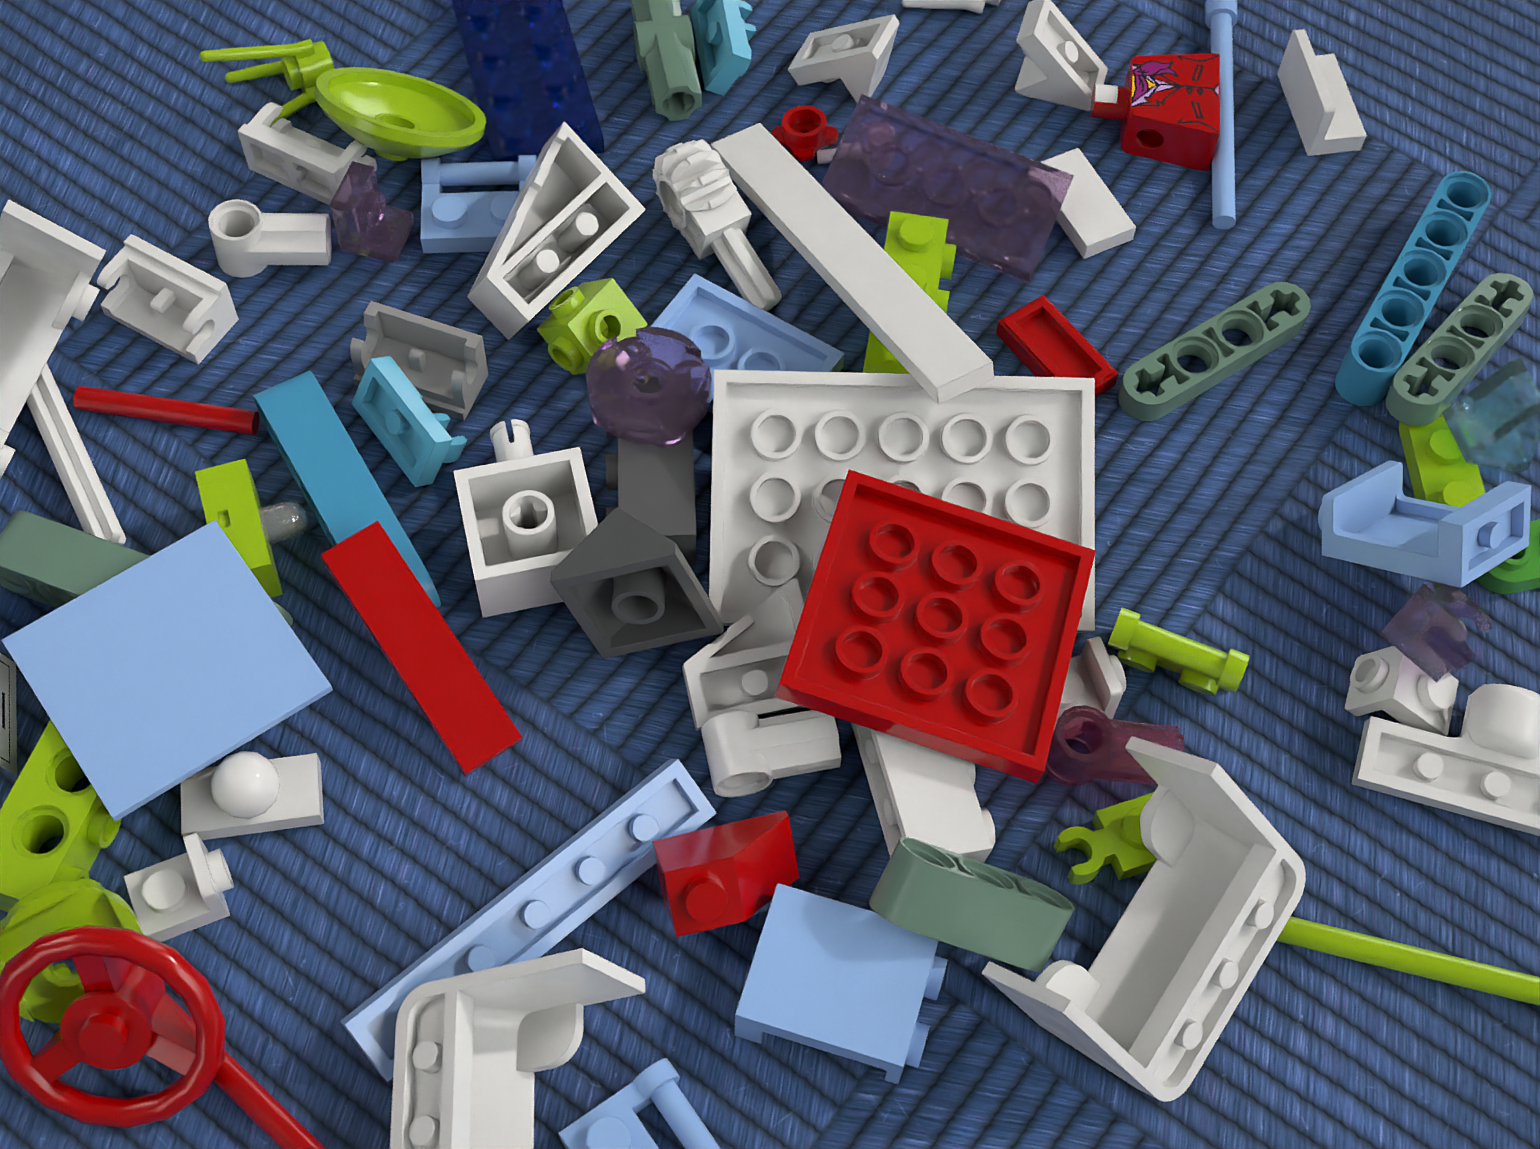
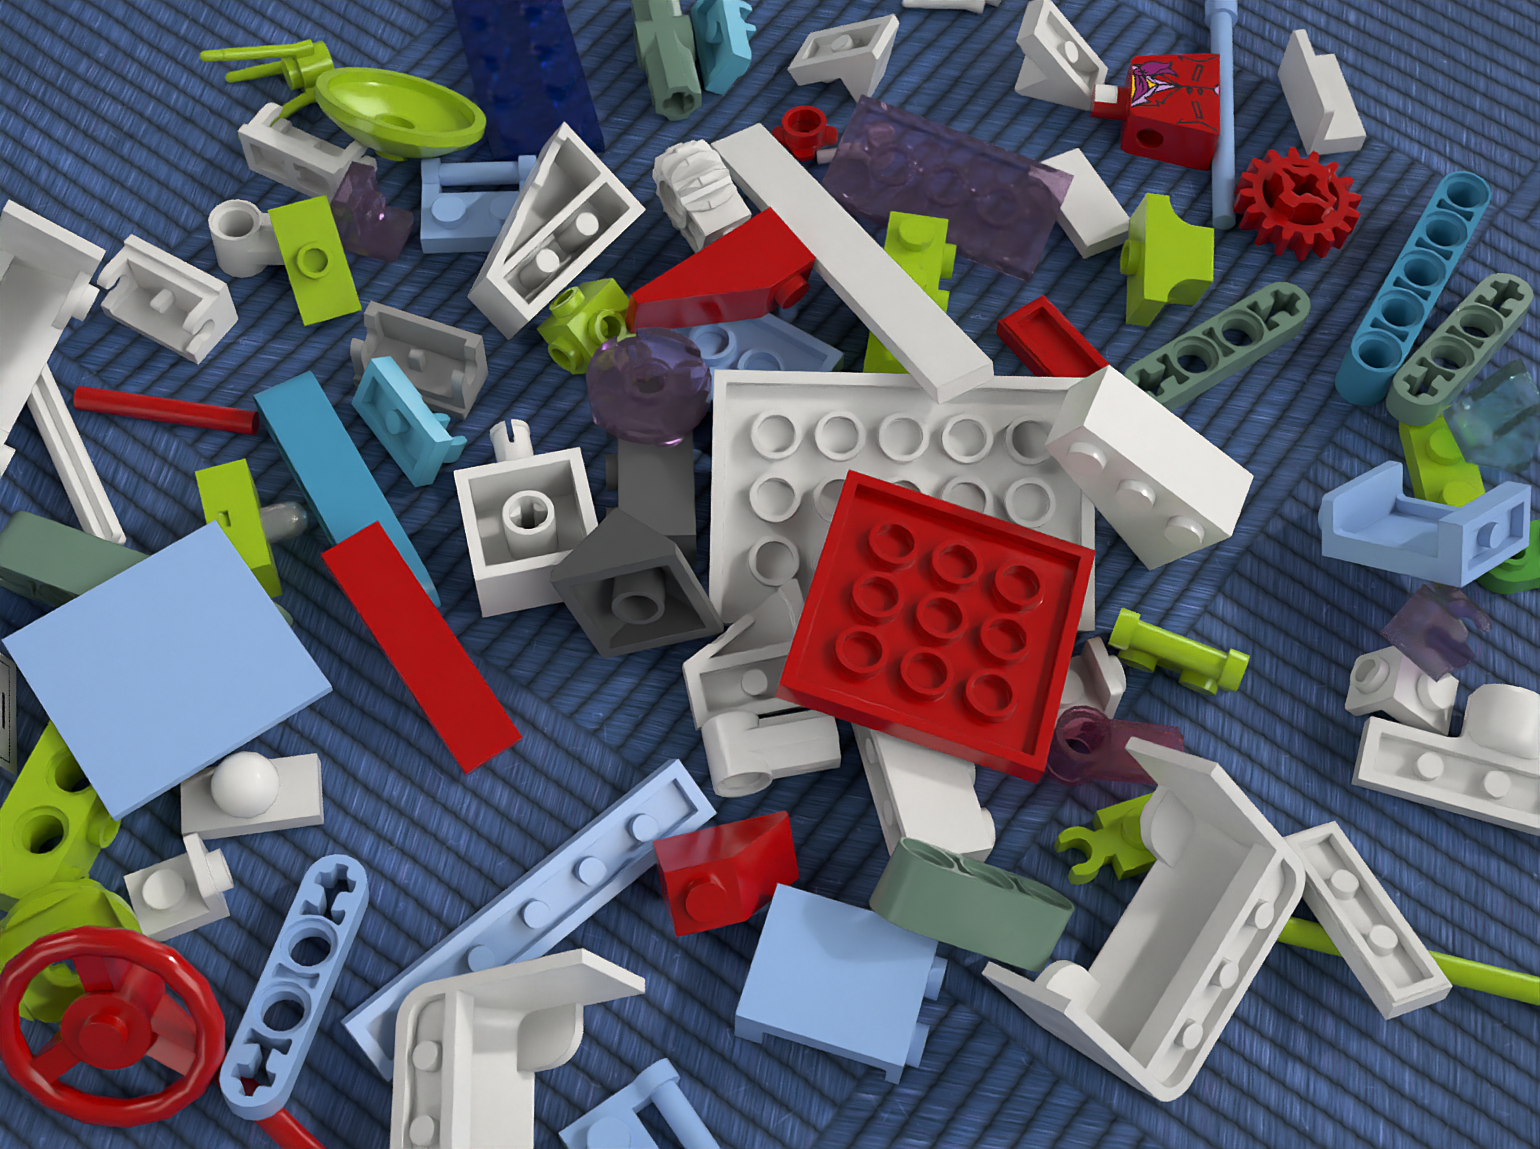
none -> light blue beam [219,854,370,1121]
none -> lime plate [267,194,362,326]
none -> red slope [625,206,816,334]
none -> white wedge [1044,365,1254,571]
none -> lime brick [1120,193,1214,326]
none -> red gear [1233,147,1362,261]
none -> white tile [1283,821,1452,1020]

